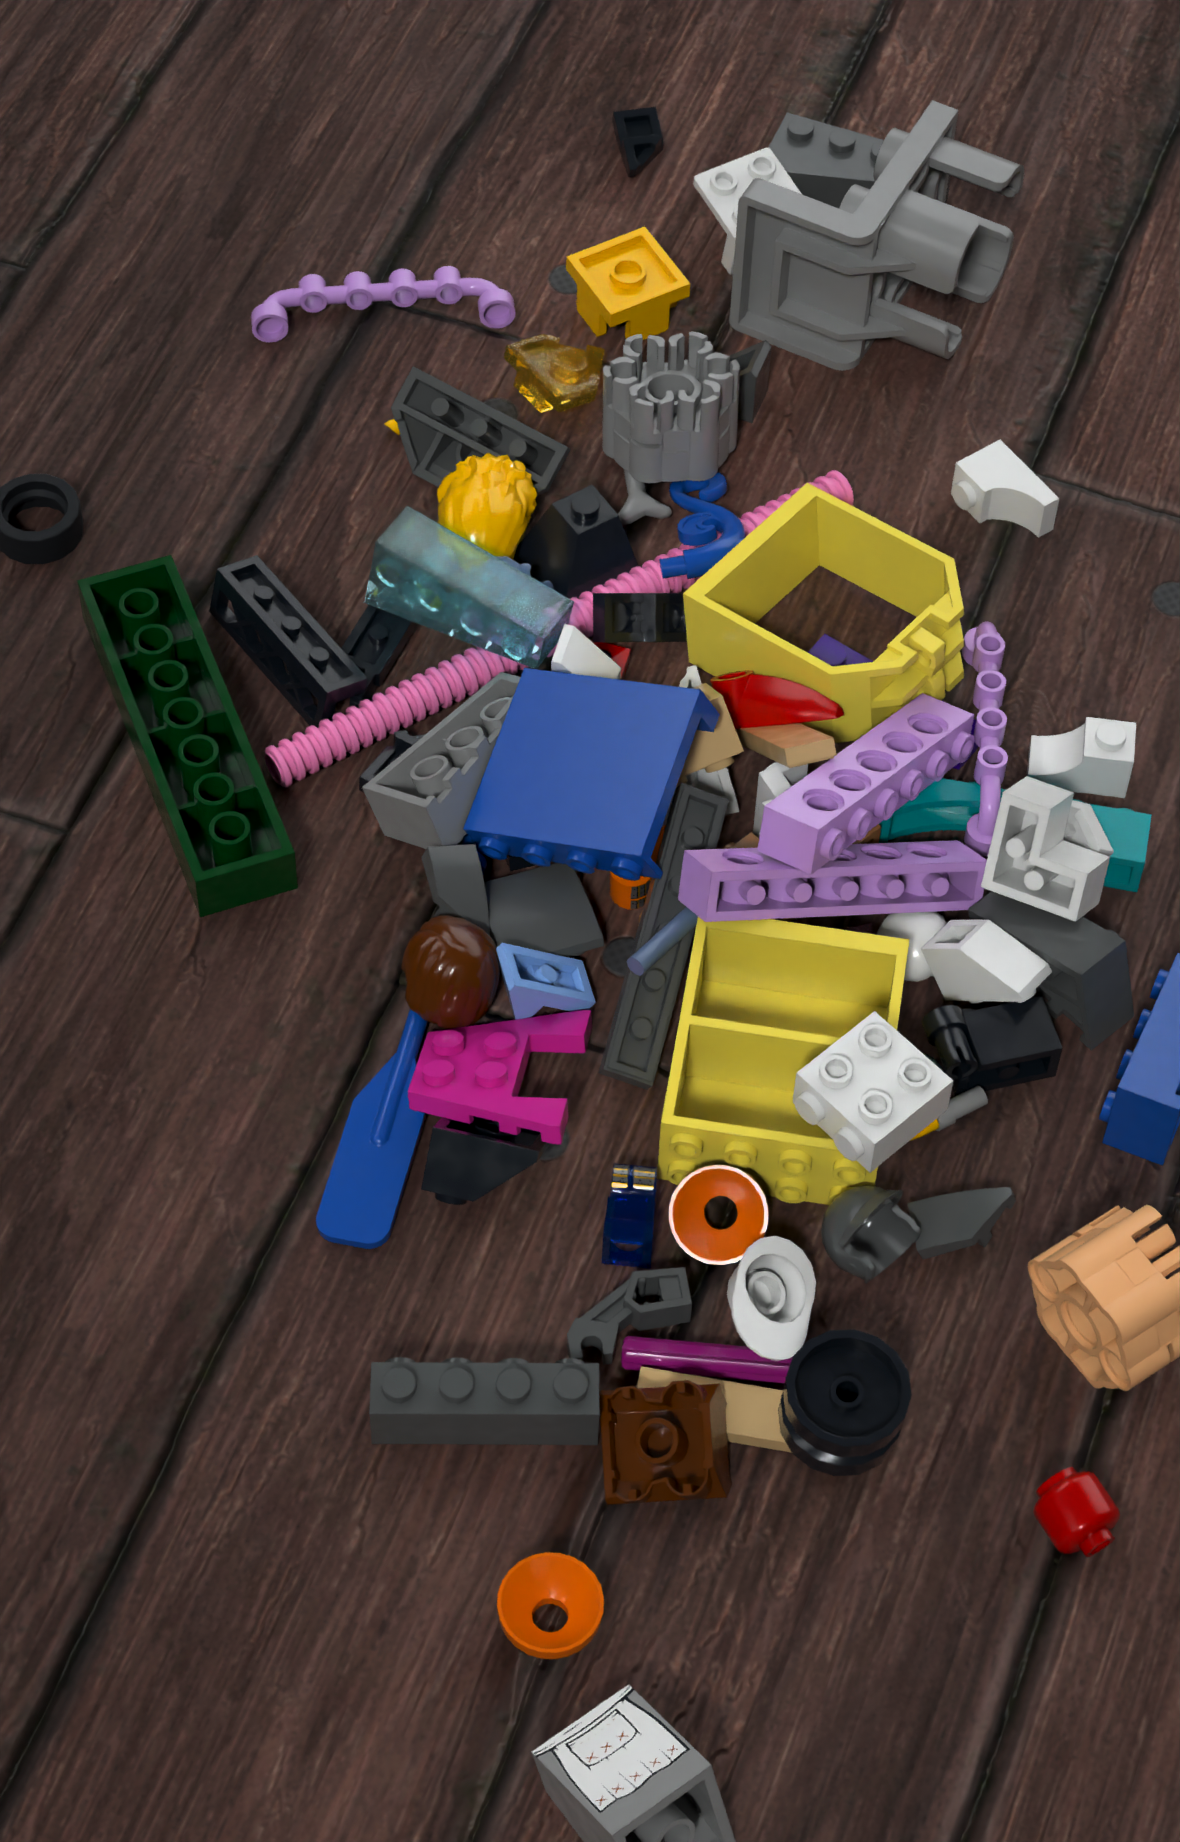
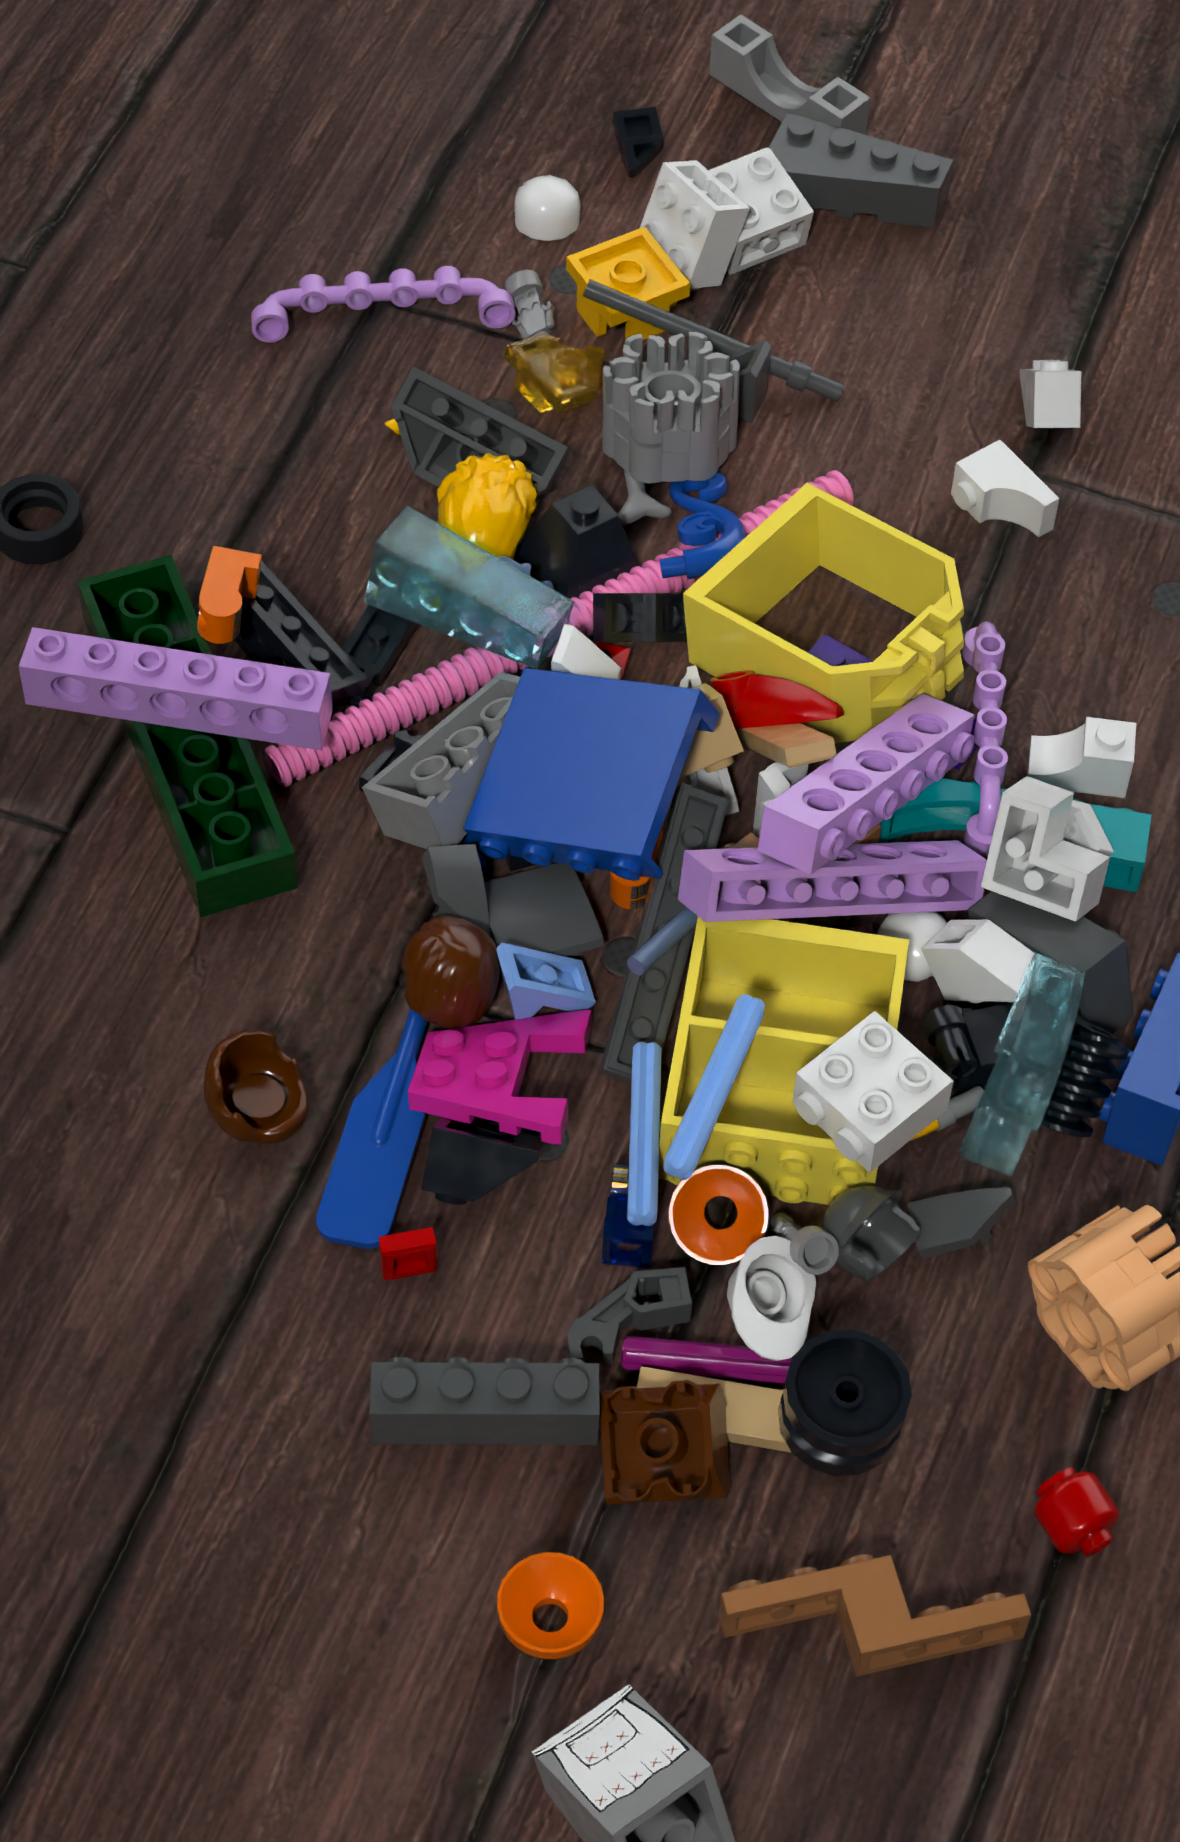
light grey piece [729,100,1024,371] -> none
none -> lavender brick [19,627,333,750]
none -> orange leg [197,546,262,644]
none -> reddish brown piece [204,1030,309,1144]
none -> red tile [378,1227,437,1281]
none -> light grey piece [504,270,555,352]
none -> white hair [514,175,581,241]
none -> dark grey bar [583,279,844,402]
none -> light blue axle [627,1041,661,1226]
none -> white brick [640,160,750,290]
none -> light blue axle [664,994,765,1180]
none -> light grey arch [709,14,870,135]
none -> medium nougat bracket [718,1554,1031,1677]
none -> light grey piece [770,1213,839,1275]
none -> clear light blue slope [958,952,1085,1177]
none -> white slope [1020,360,1081,428]
none -> black piece [1026,1017,1129,1138]

